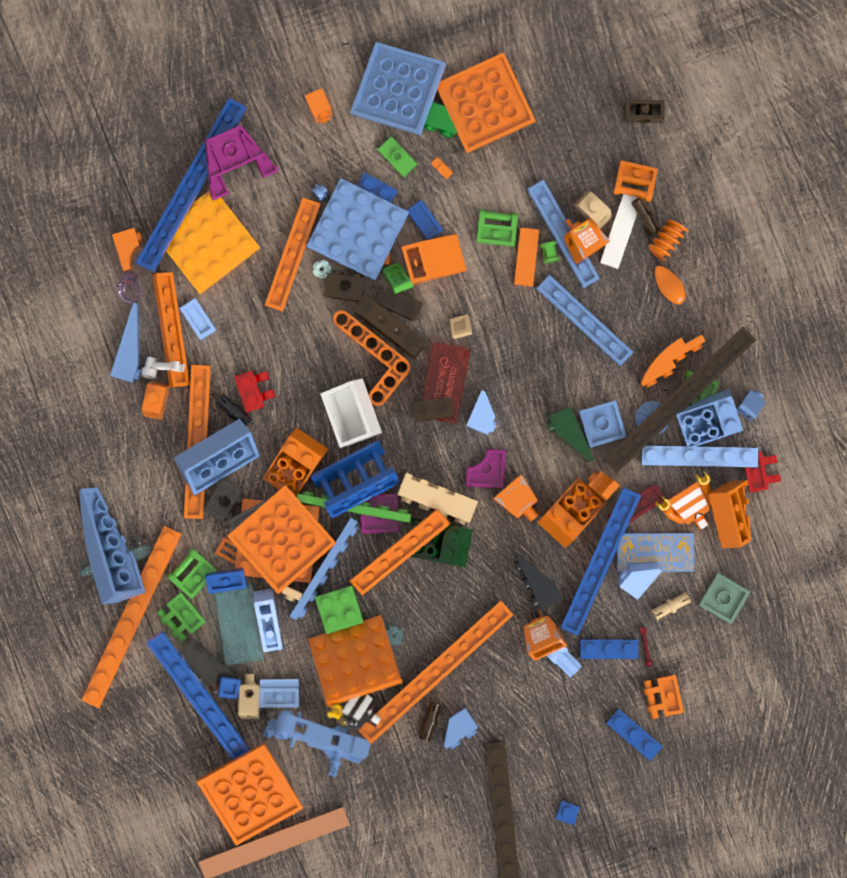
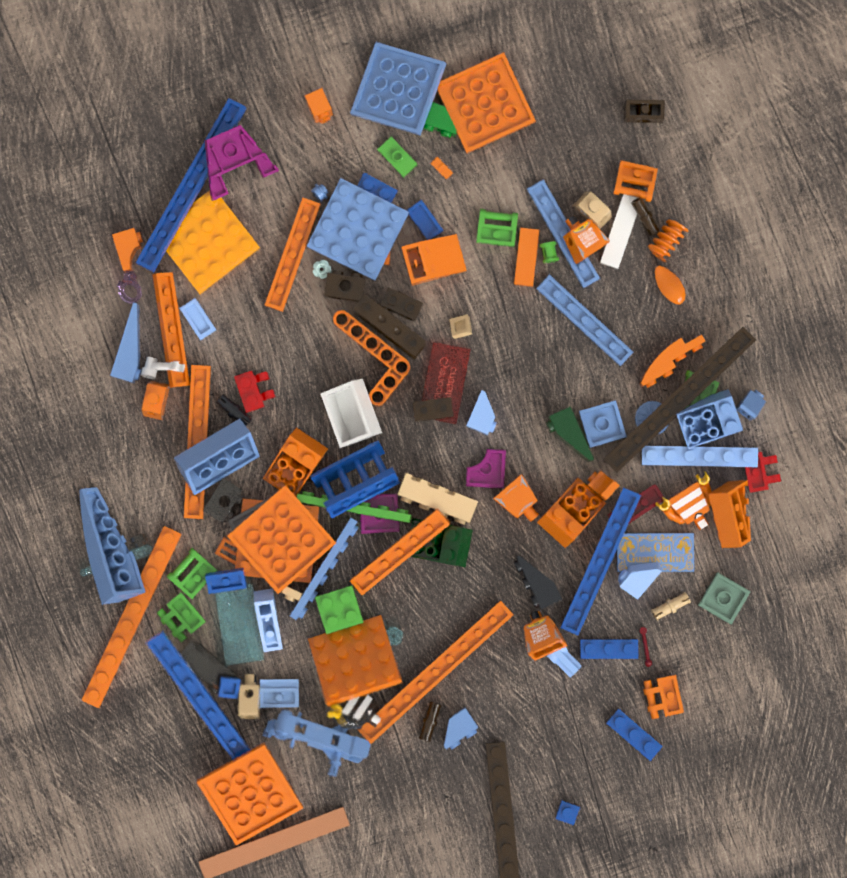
bright green plate [382,262,413,294] -> none

